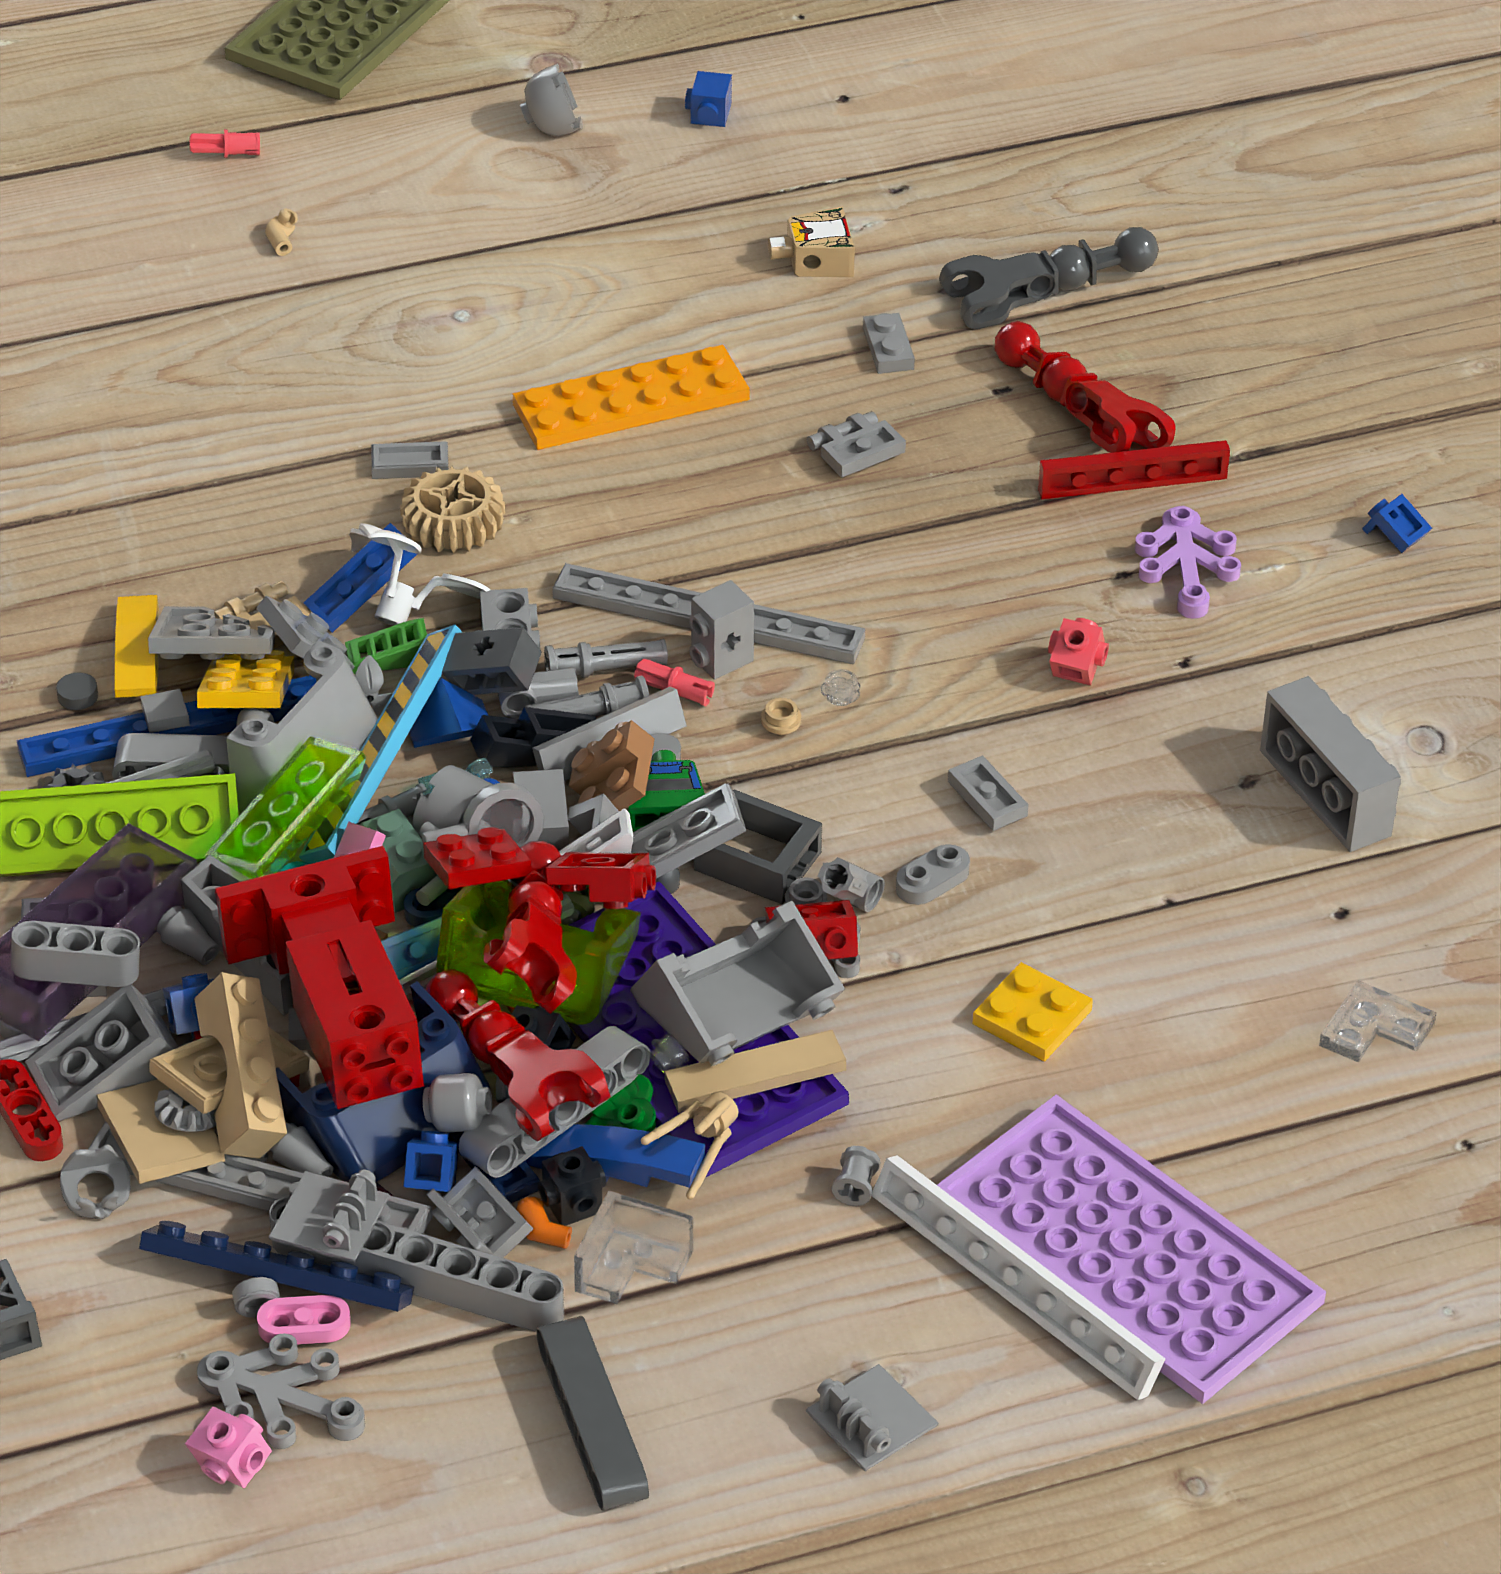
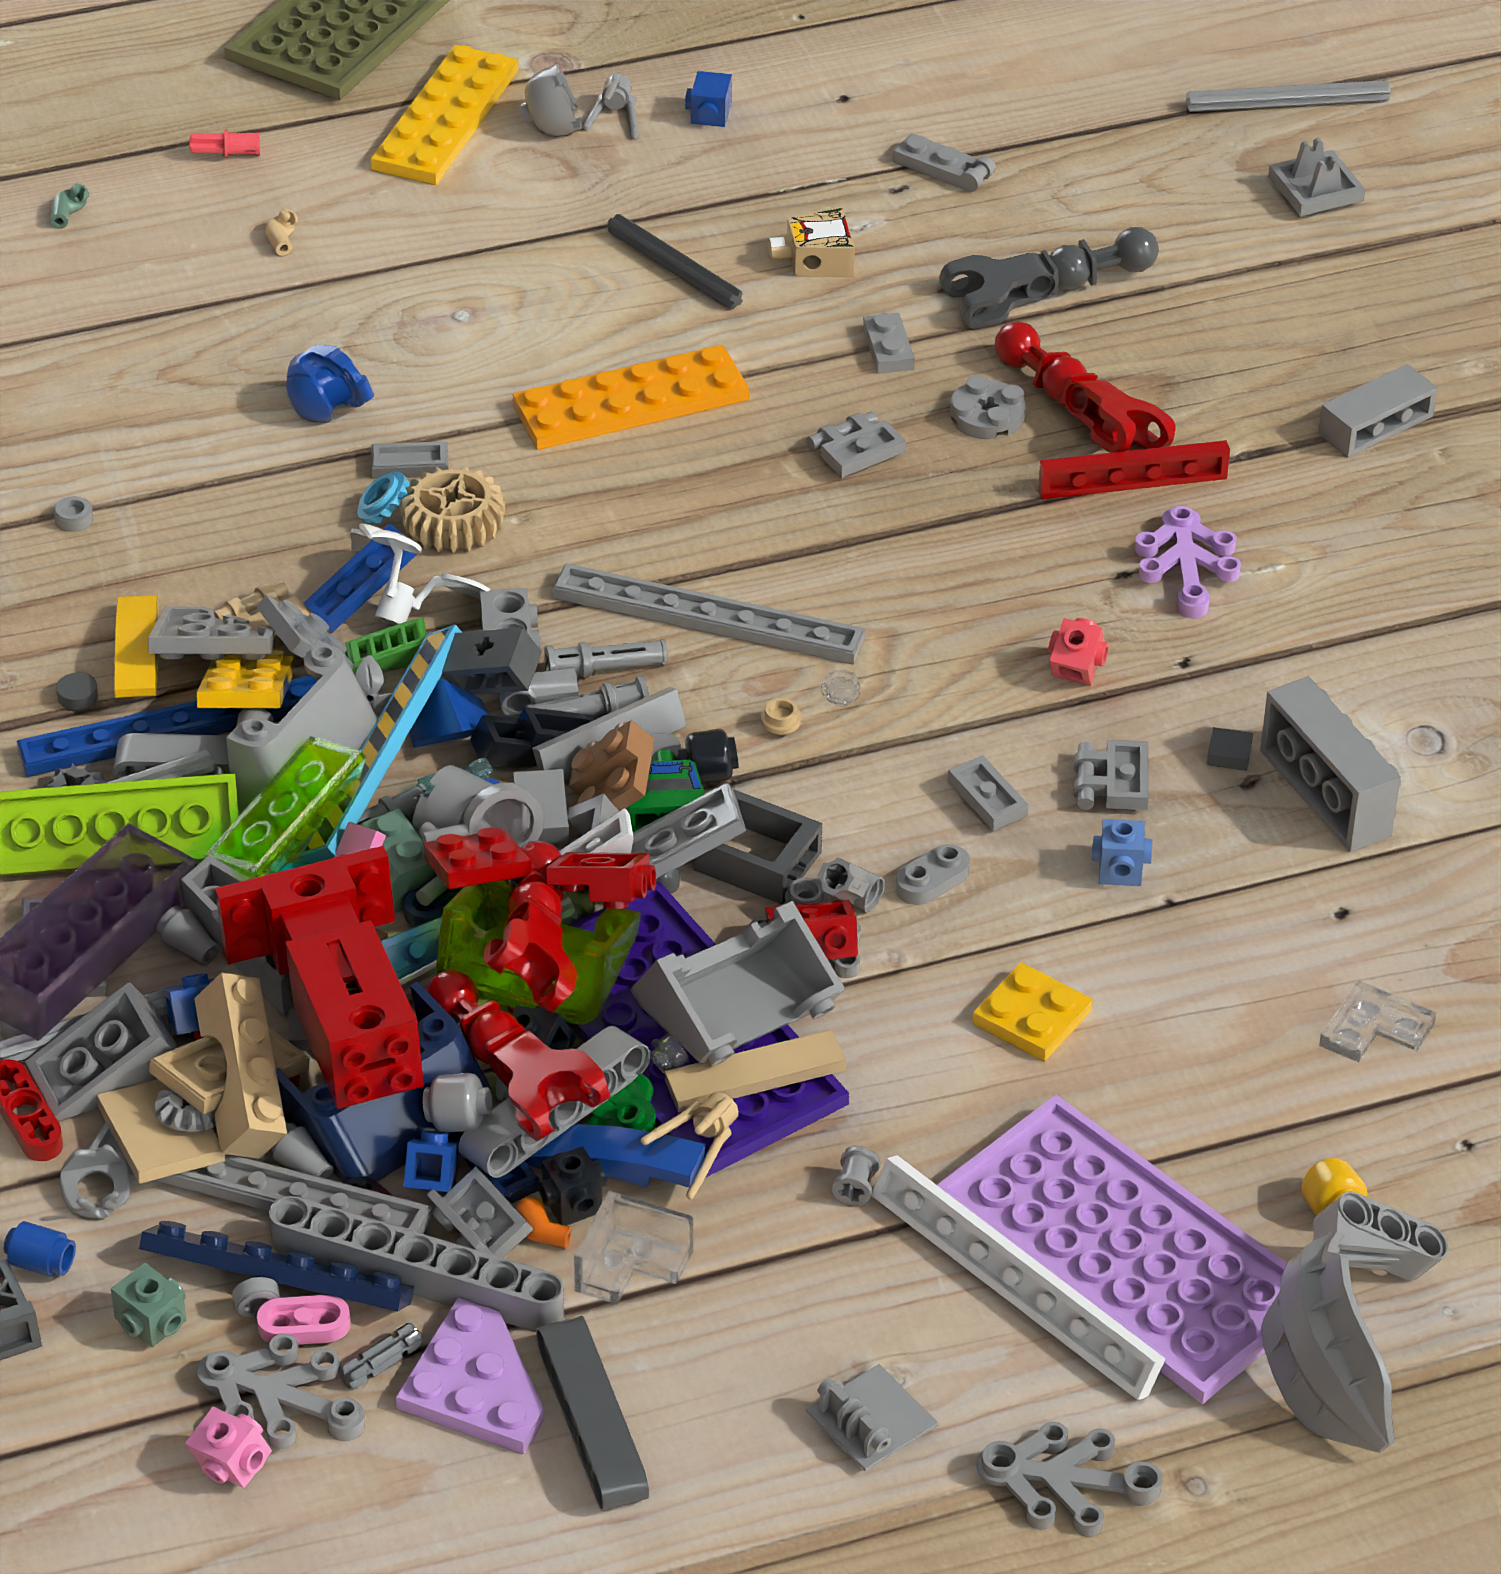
light grey beam [11,921,140,987] -> none
light grey tile [140,689,189,733] -> none
light grey hinge [269,1169,389,1263] -> none
coral axle [634,659,715,706] -> none
light grey brick [689,580,754,680] -> none
blue bracket [1362,494,1432,553] -> none
none -> blue brick [4,1221,76,1277]
none -> sand green arm [50,184,89,229]
none -> light grey tile [53,496,93,532]
none -> sand green brick [111,1262,187,1347]
none -> blue helmet [286,345,374,422]
none -> axle [339,1323,423,1389]
none -> medium azure gear [357,471,410,524]
none -> yellow plate [371,44,519,185]
none -> lavender plate [396,1297,544,1454]
none -> light grey plant [583,72,638,140]
none -> dark grey axle [608,214,743,309]
none -> black head [678,729,739,784]
none -> light grey plate [893,133,996,192]
none -> light grey plate [950,375,1026,439]
none -> light grey plant [977,1422,1162,1537]
none -> light grey plate [1073,740,1148,810]
none -> medium blue brick [1092,819,1152,886]
none -> light grey axle [1186,80,1391,112]
none -> dark grey tile [1207,727,1253,771]
none -> light grey piece [1261,1191,1449,1453]
none -> light grey plate [1268,138,1365,216]
none -> yellow head [1301,1158,1368,1216]
none -> light grey brick [1318,364,1437,458]

